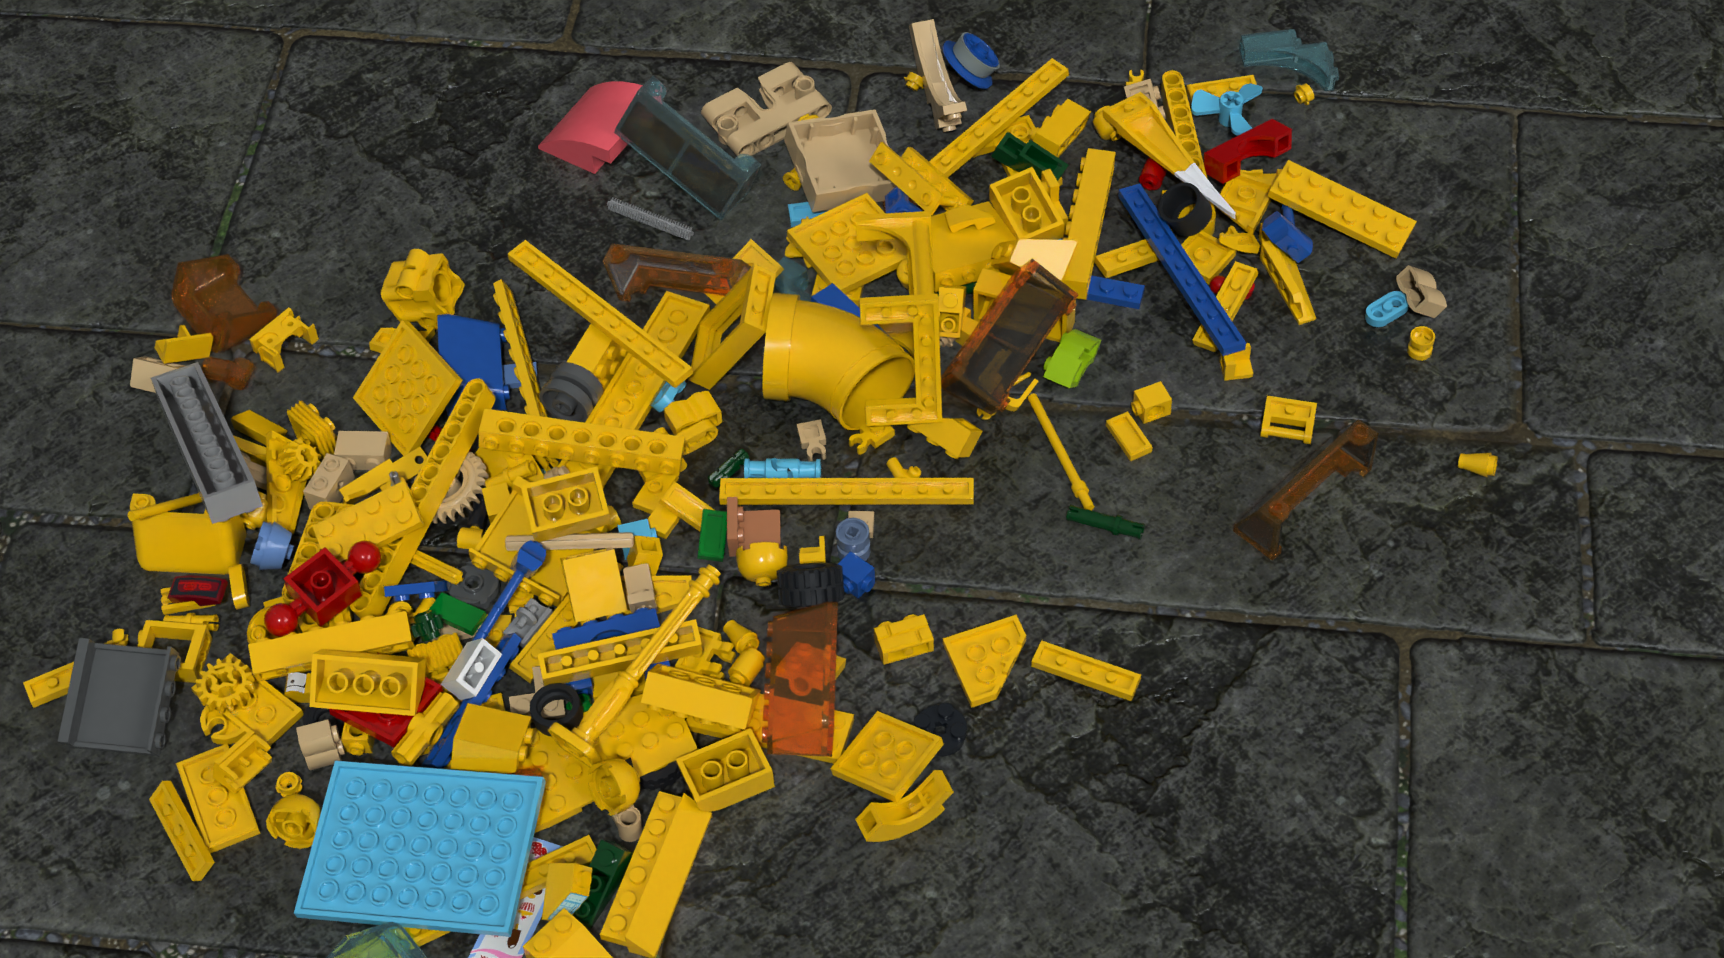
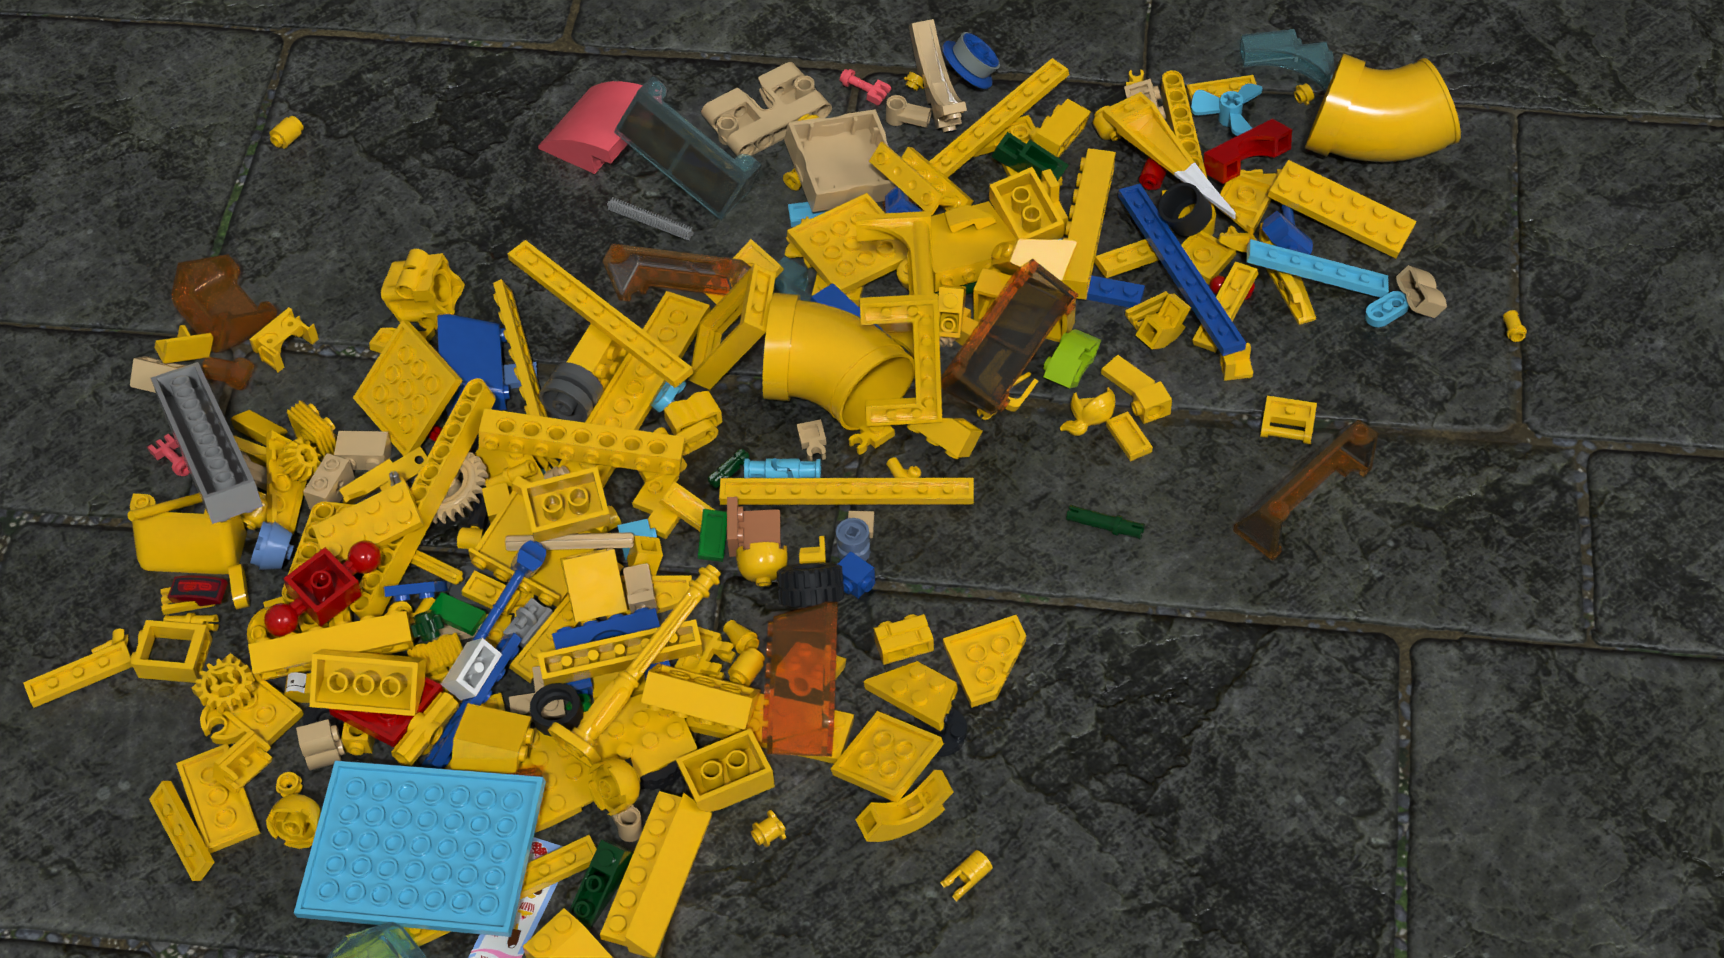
dark grey panel [57,638,181,756] -> none
yellow slope [542,863,592,921] -> none
yellow bar [1028,393,1095,510] -> none
yellow plate [1031,640,1141,701] -> none
yellow wheel [1407,326,1435,361] -> none
yellow cone [1458,453,1498,478] -> none
none -> coral hinge [147,434,190,476]
none -> yellow brick [269,116,304,149]
none -> yellow plate [461,570,520,617]
none -> yellow brick [751,810,786,847]
none -> coral hinge [840,69,891,105]
none -> yellow wing [863,661,958,731]
none -> tan piece [885,95,932,128]
none -> yellow hinge [940,850,993,902]
none -> yellow hair [1060,387,1116,436]
none -> yellow tile [1101,355,1155,397]
none -> yellow tile [1125,291,1169,331]
none -> yellow brick [1136,293,1191,350]
none -> medium azure plate [1247,239,1389,298]
none -> yellow cylinder [1305,53,1461,162]
none -> yellow pin [1503,310,1527,342]

